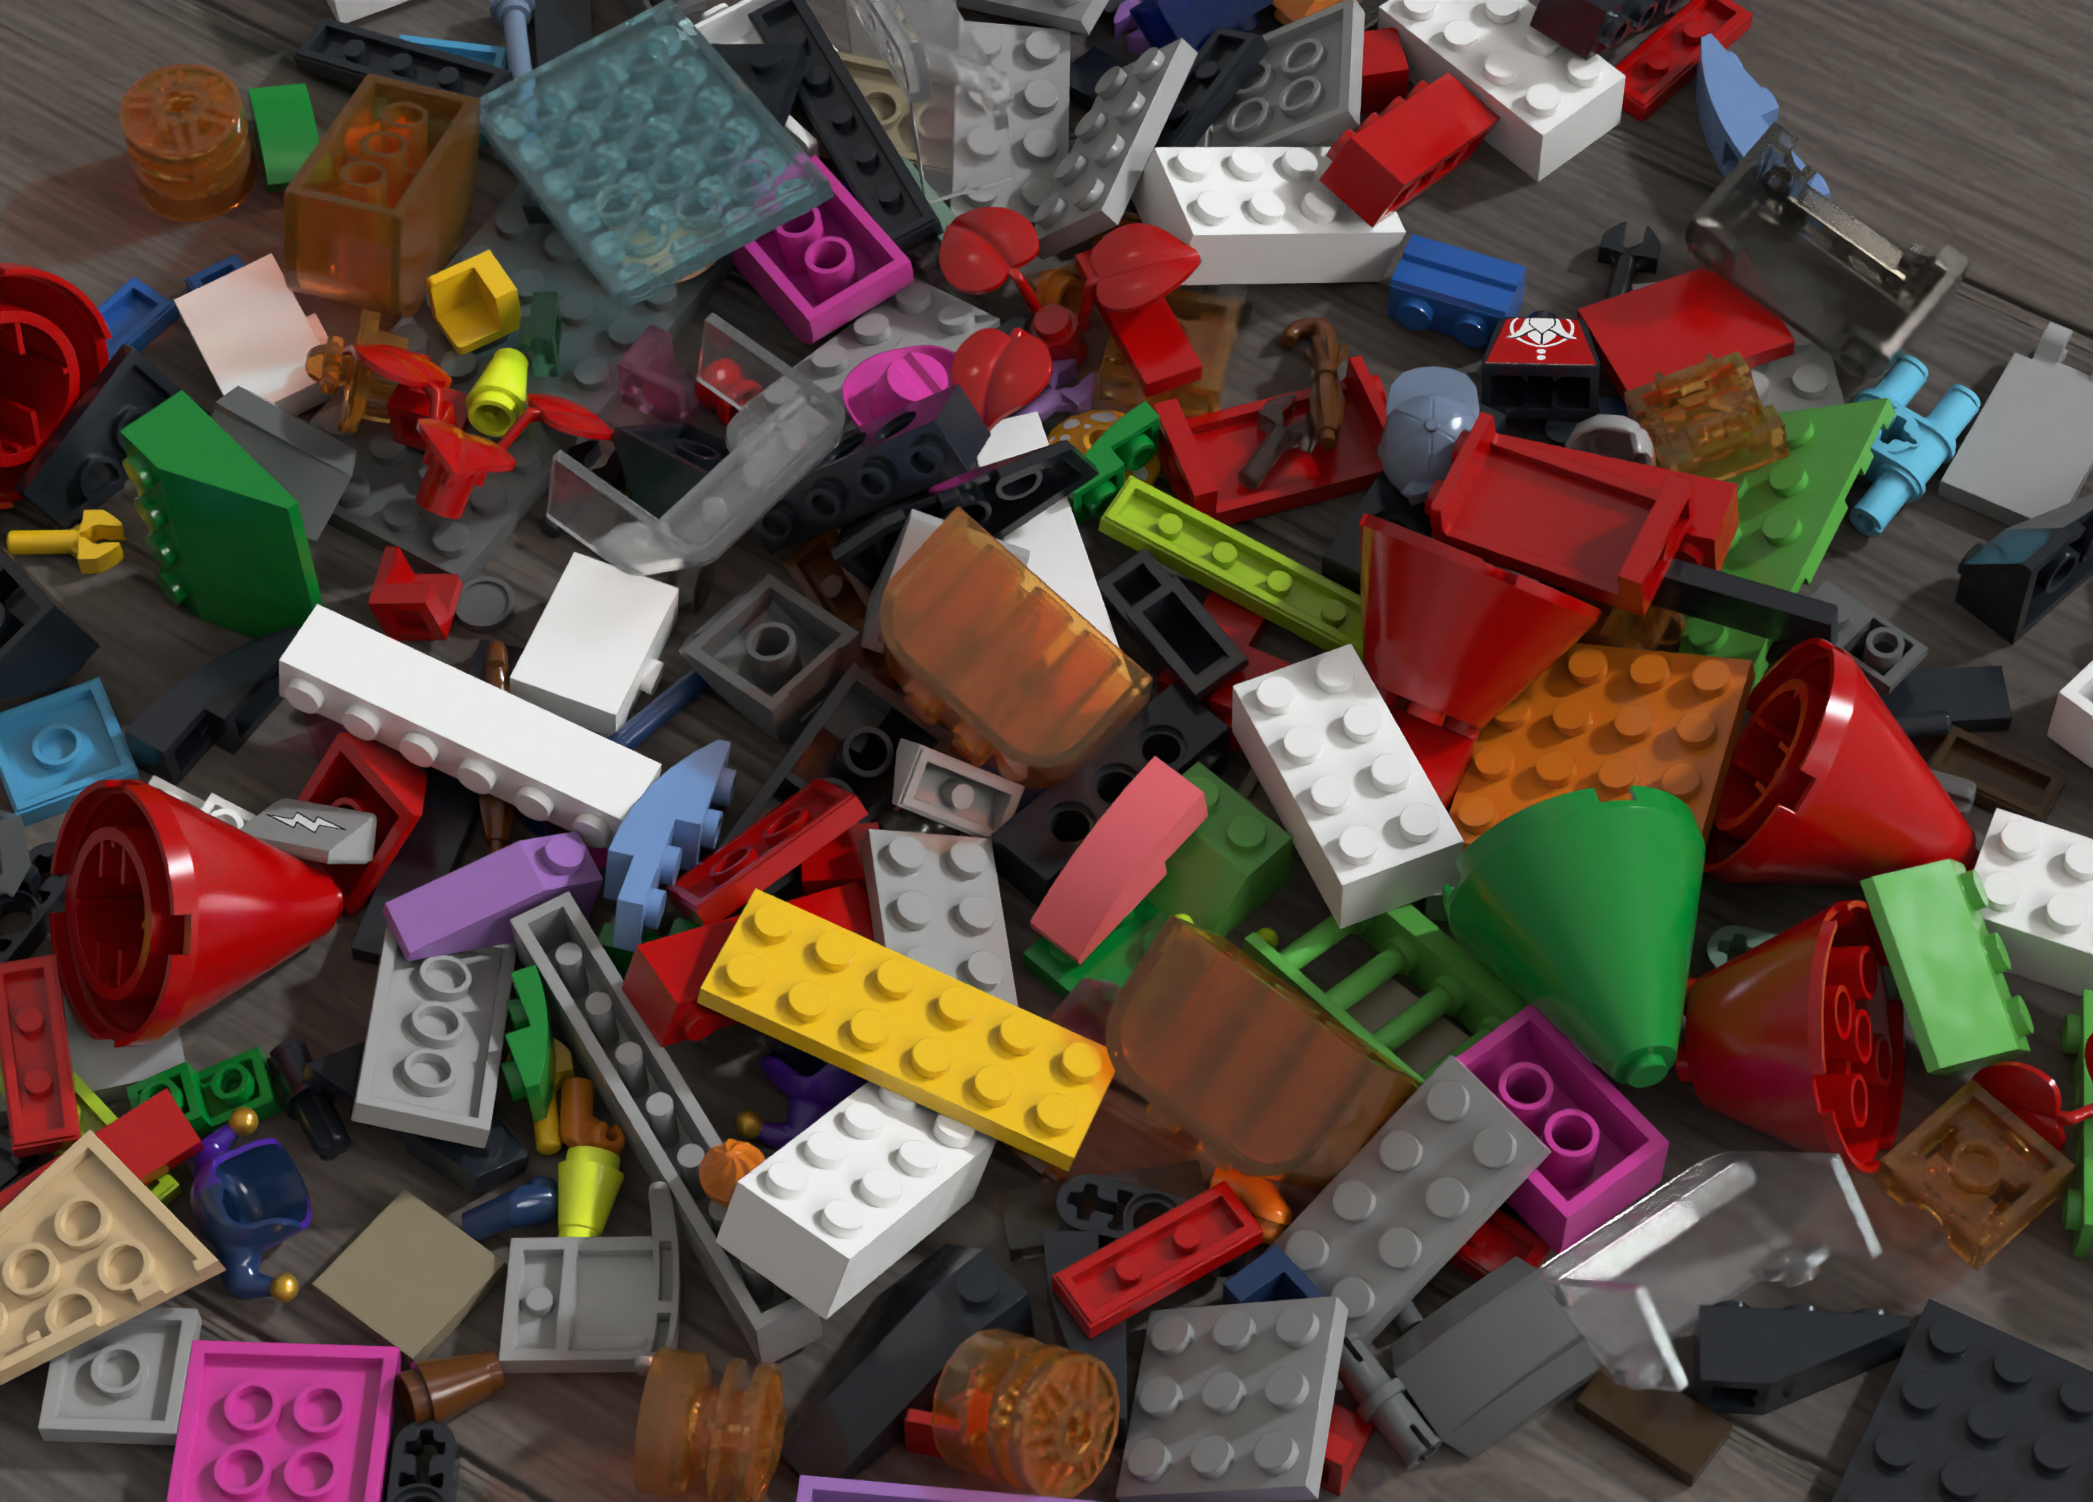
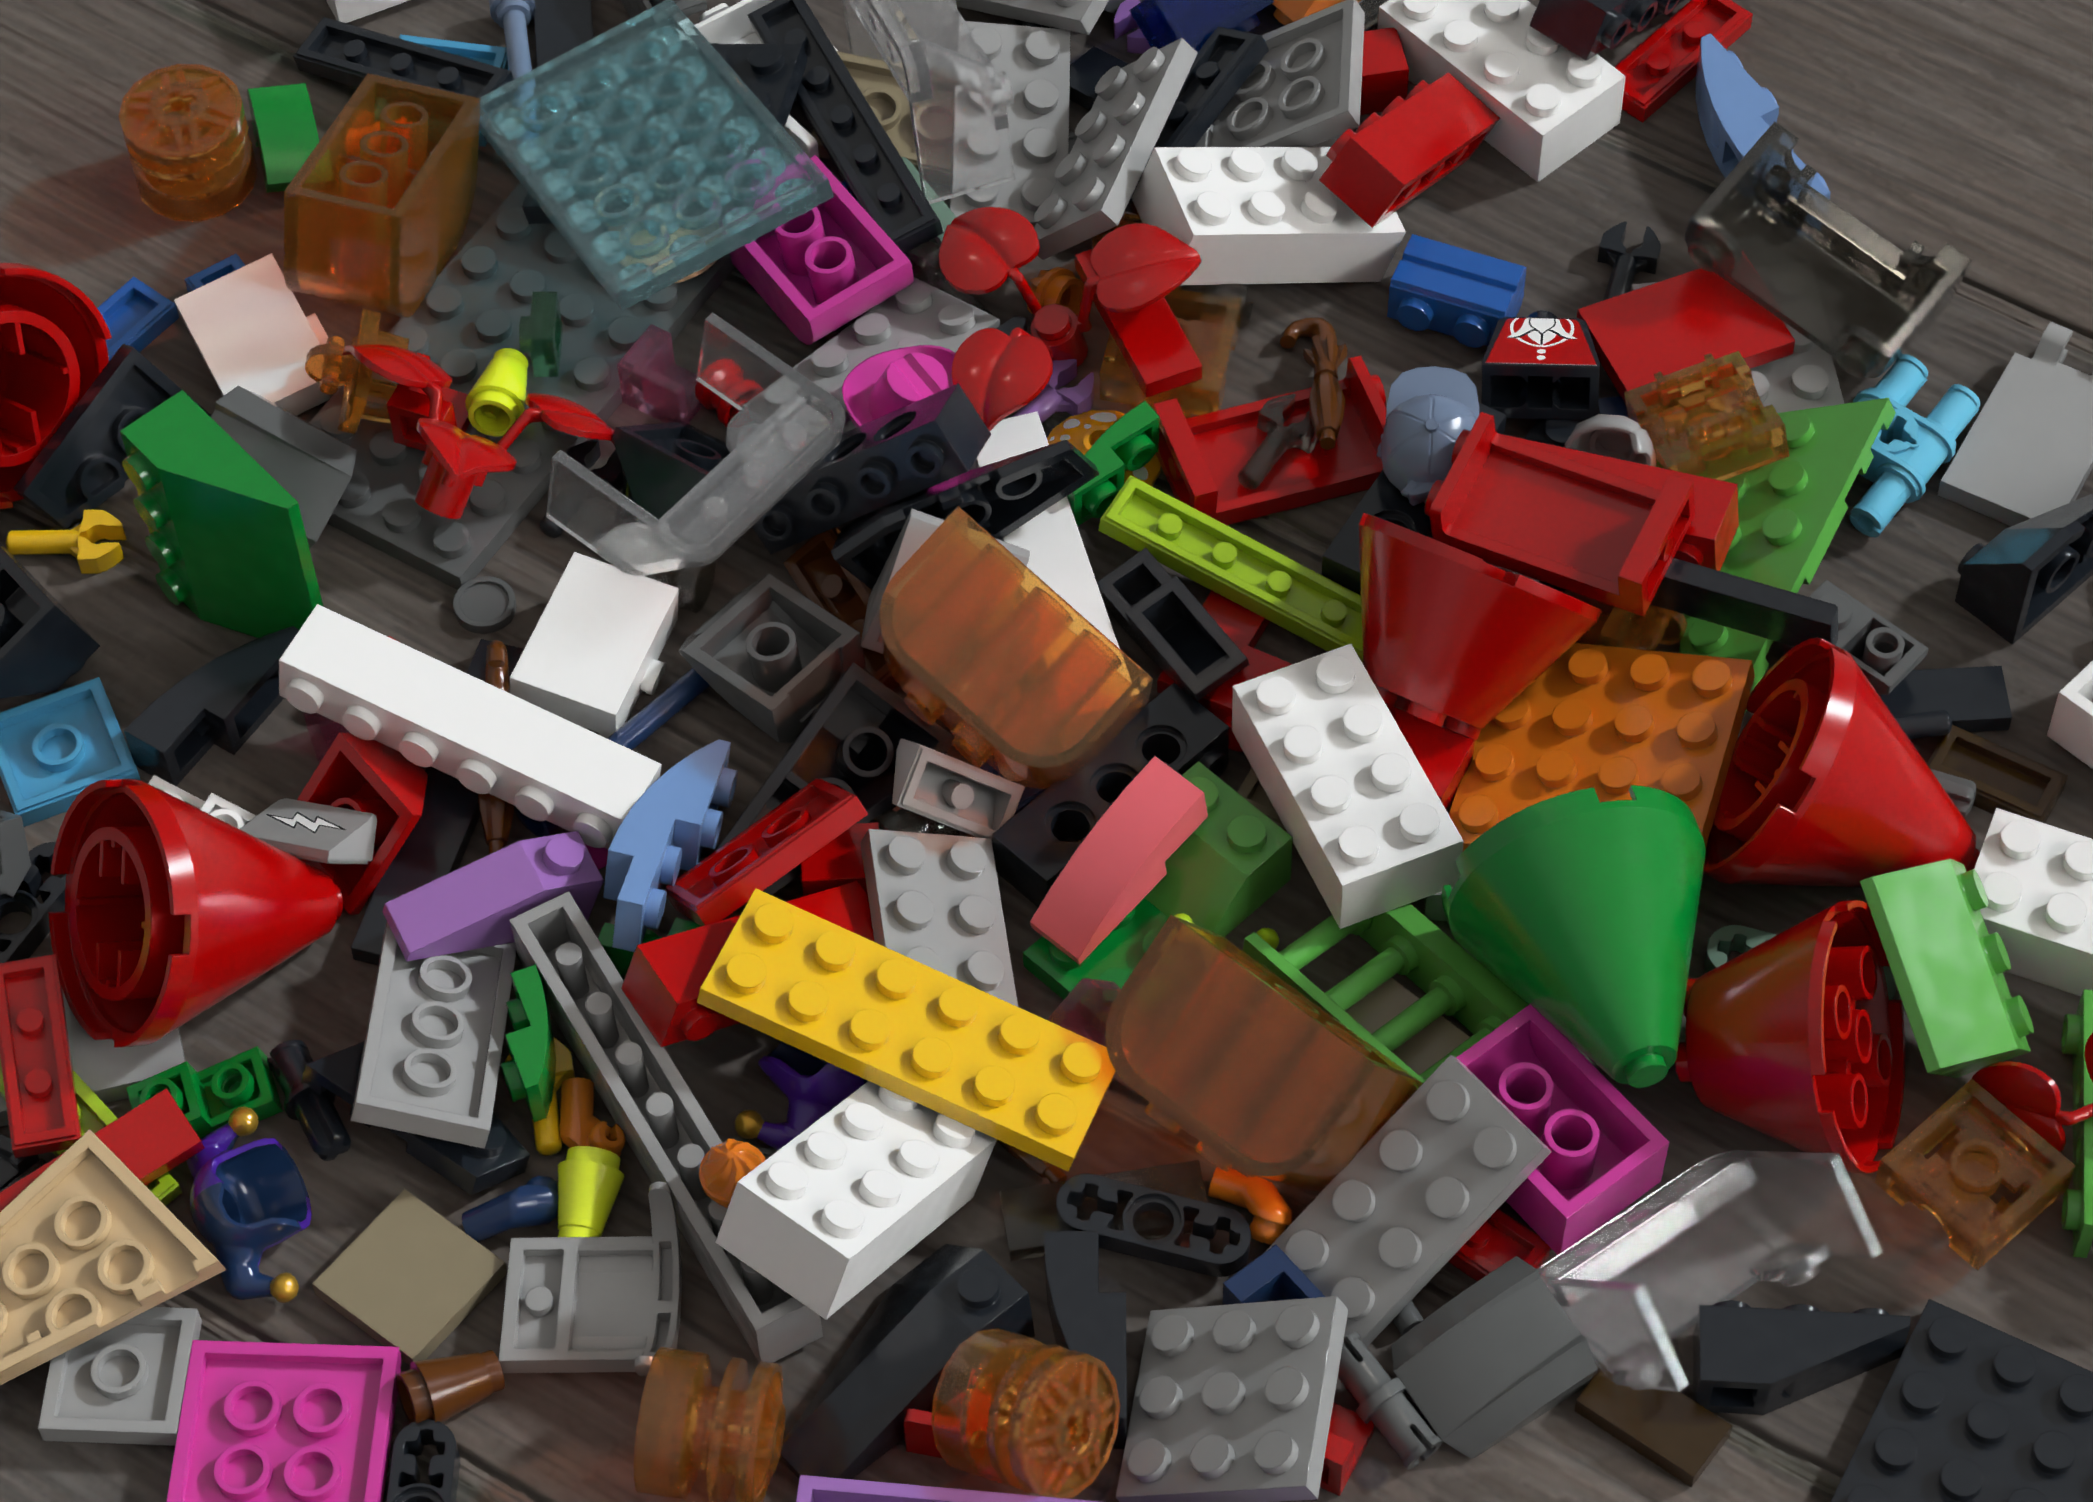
red panel [368,546,463,641] -> none
yellow panel [426,249,524,355] -> none
red tile [1051,1180,1264,1340] -> none

